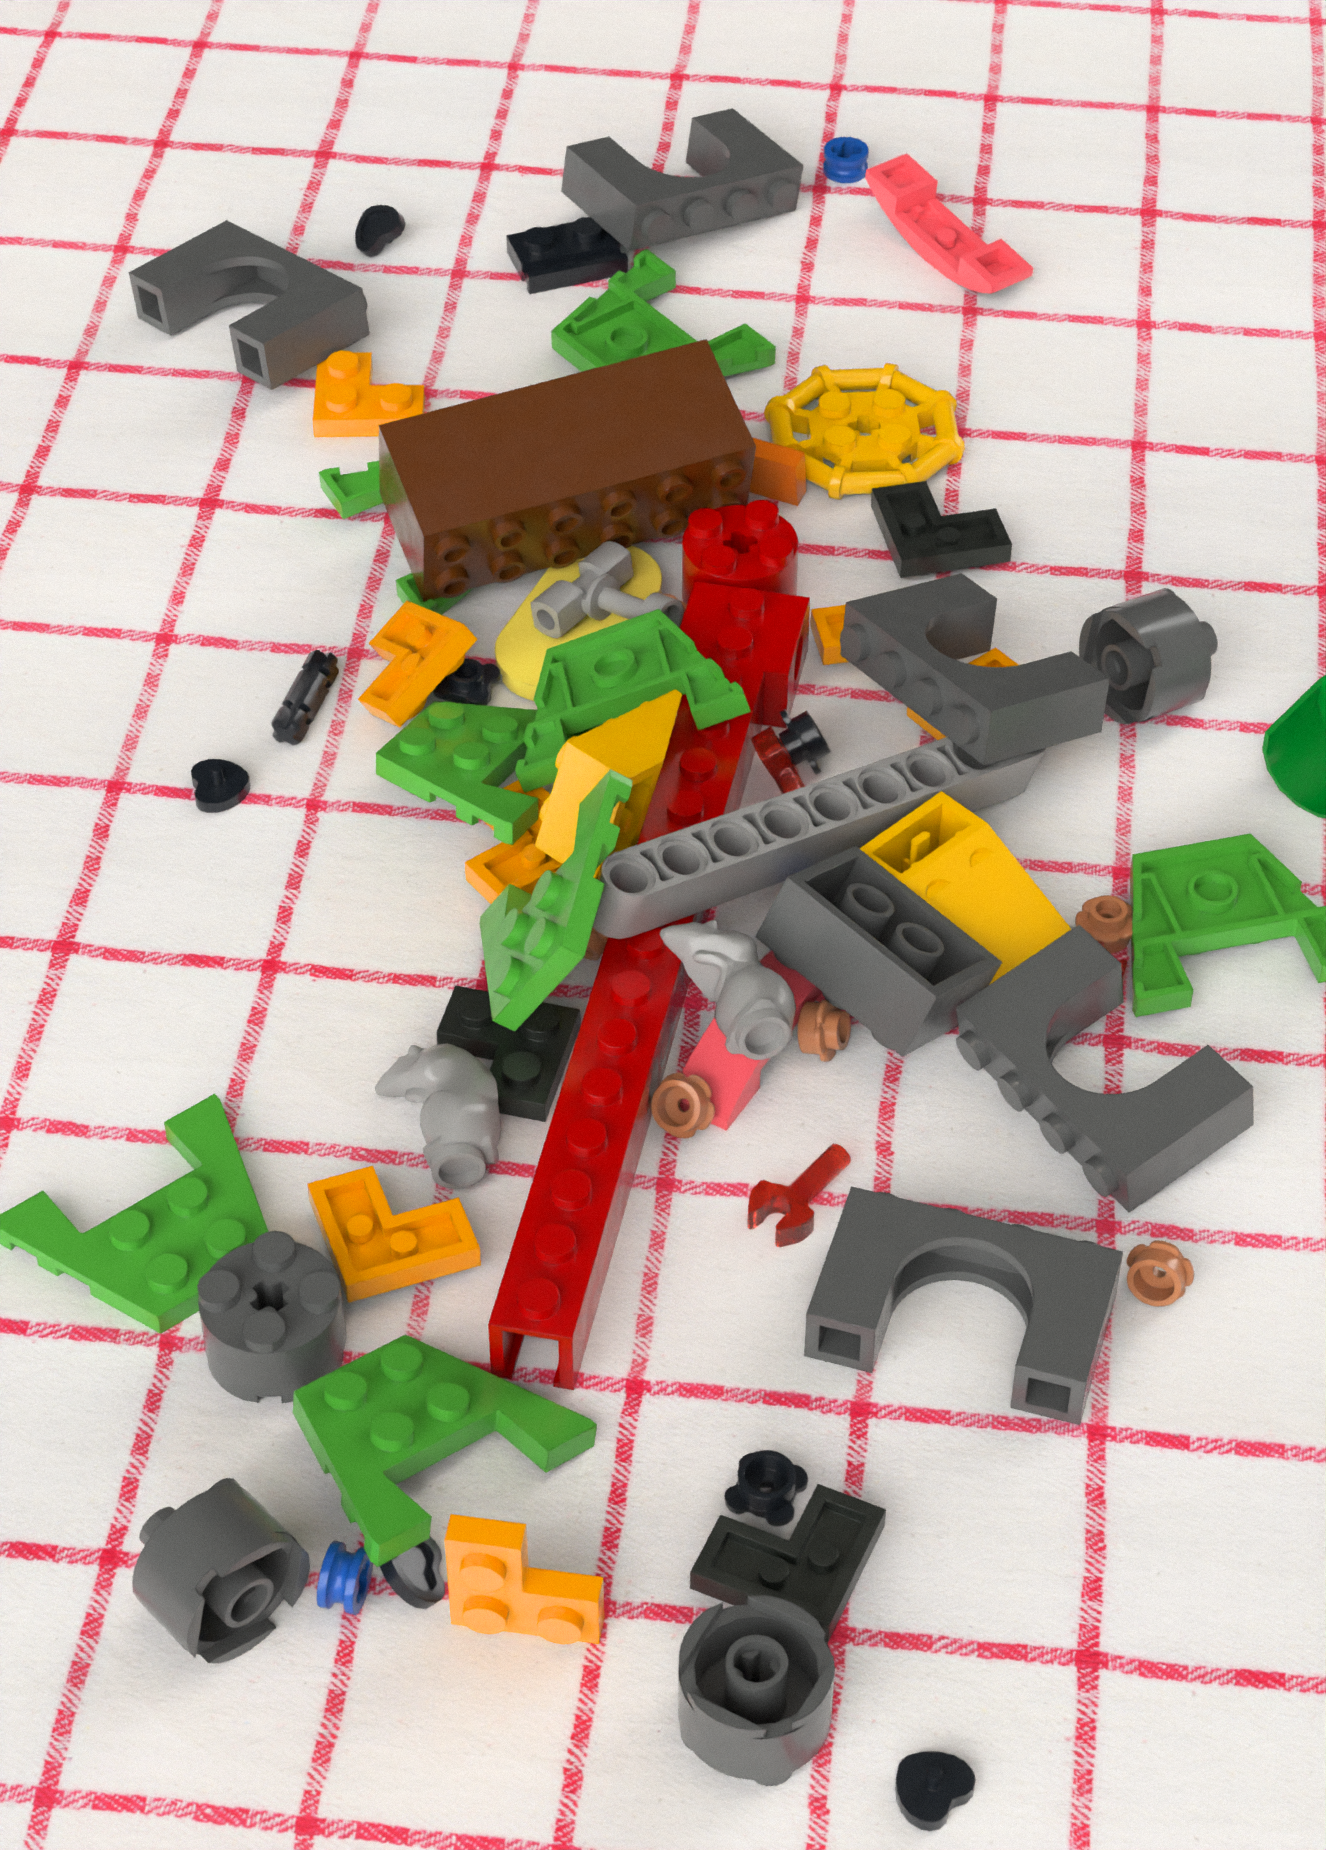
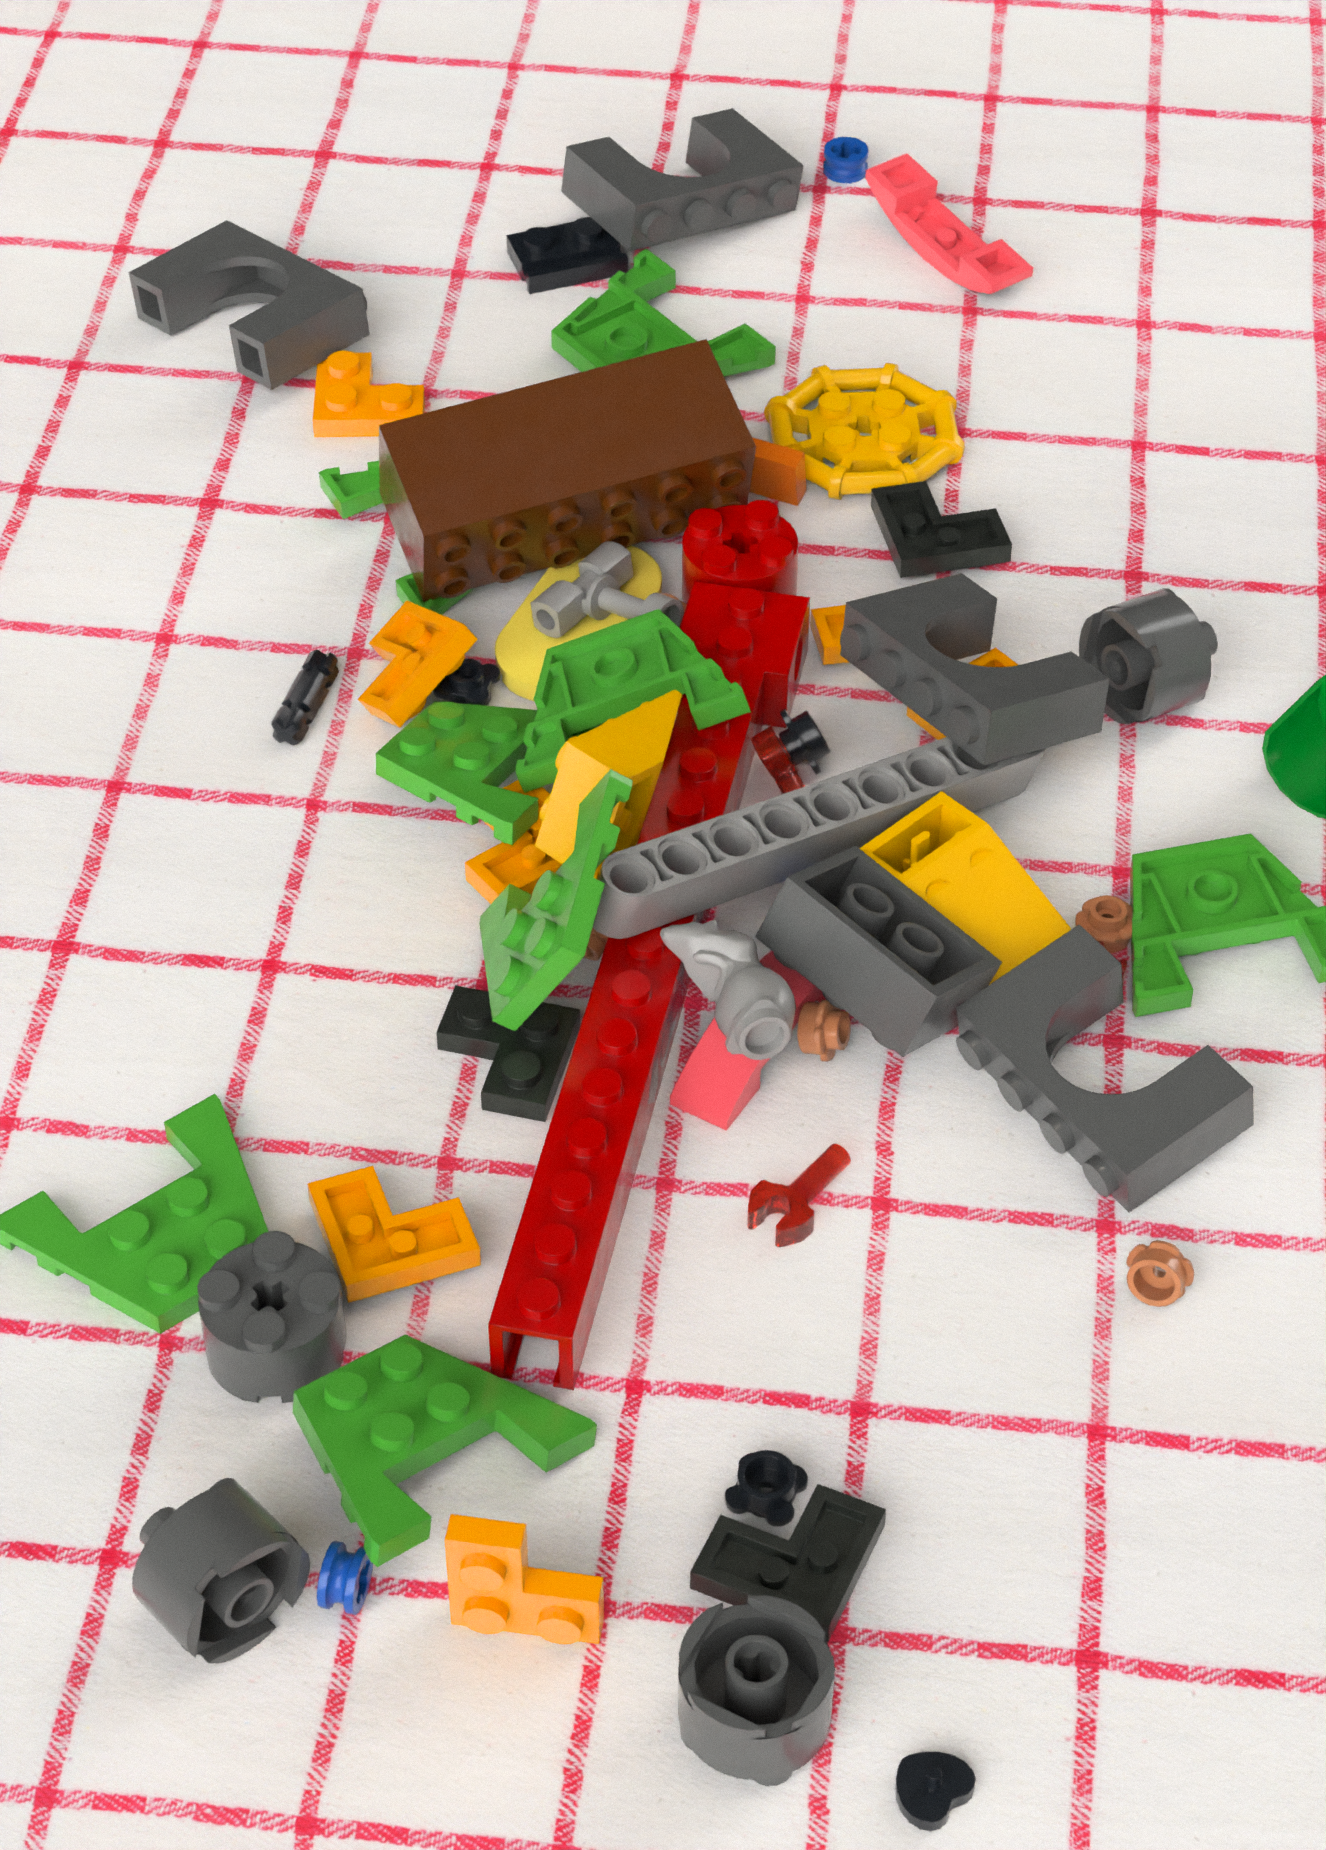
black piece [191,759,251,813] -> none
black piece [355,205,405,257] -> none
light grey animal [375,1043,501,1189] -> none
black piece [380,1537,445,1609] -> none
nougat plate [651,1072,715,1138] -> none
dark grey arch [804,1186,1123,1425] -> none

